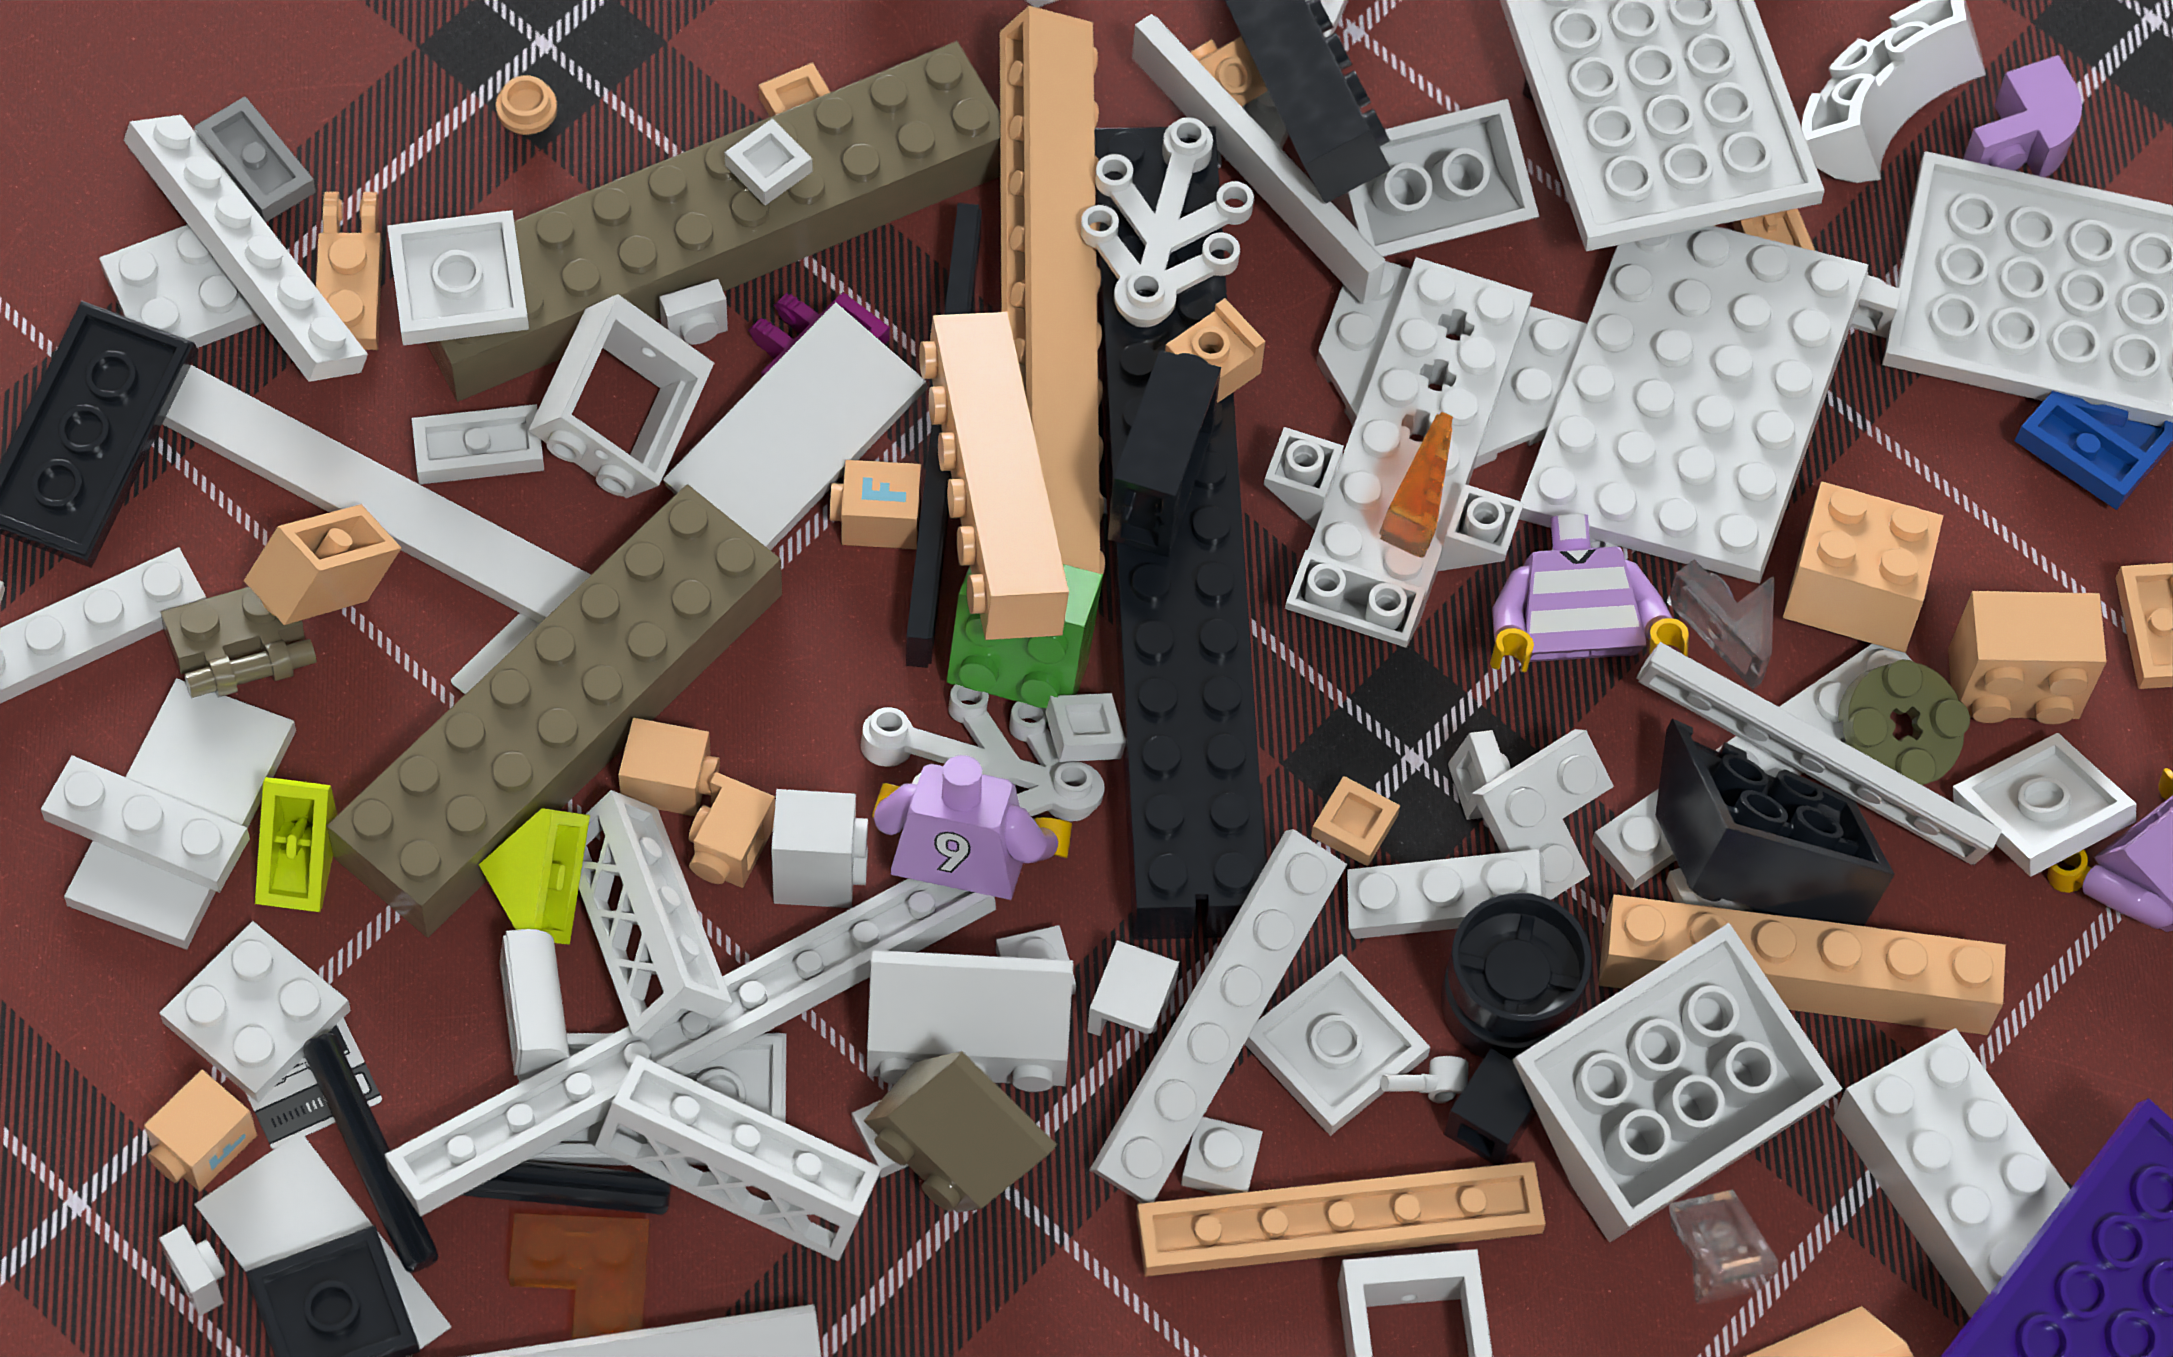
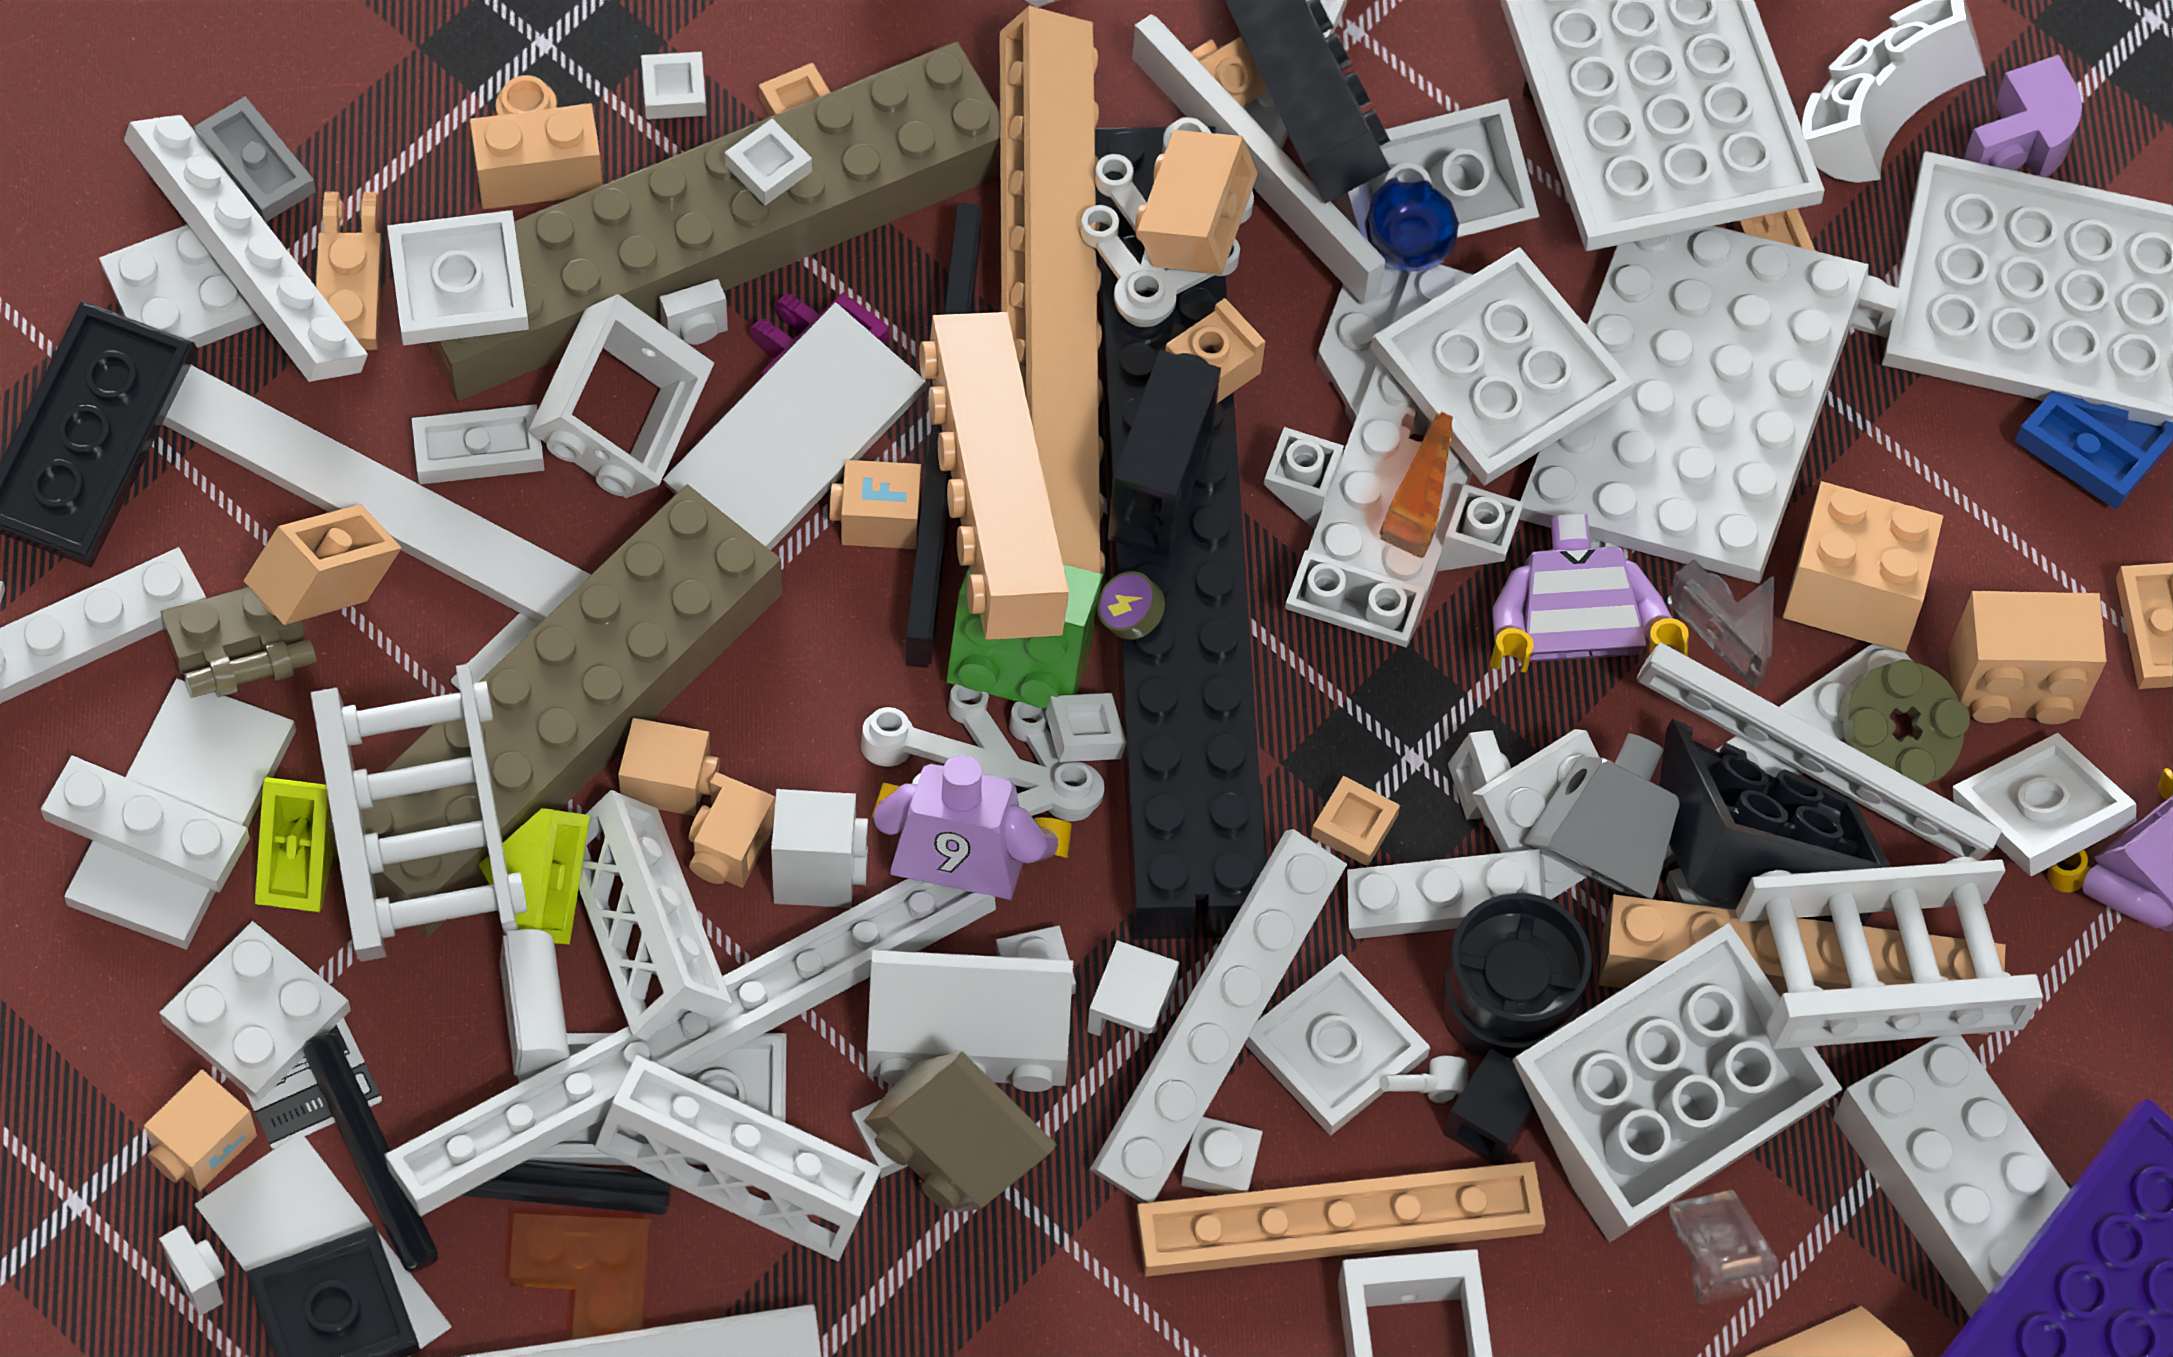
none -> white fence [311,664,528,962]
none -> light nougat brick [470,103,603,210]
none -> white plate [641,52,706,119]
none -> tile [1097,571,1165,640]
none -> light nougat brick [1135,130,1258,274]
none -> clear blue hair [1364,177,1460,272]
none -> white plate [1370,247,1634,486]
none -> light grey torso [1523,733,1679,899]
none -> white fence [1736,857,2043,1049]

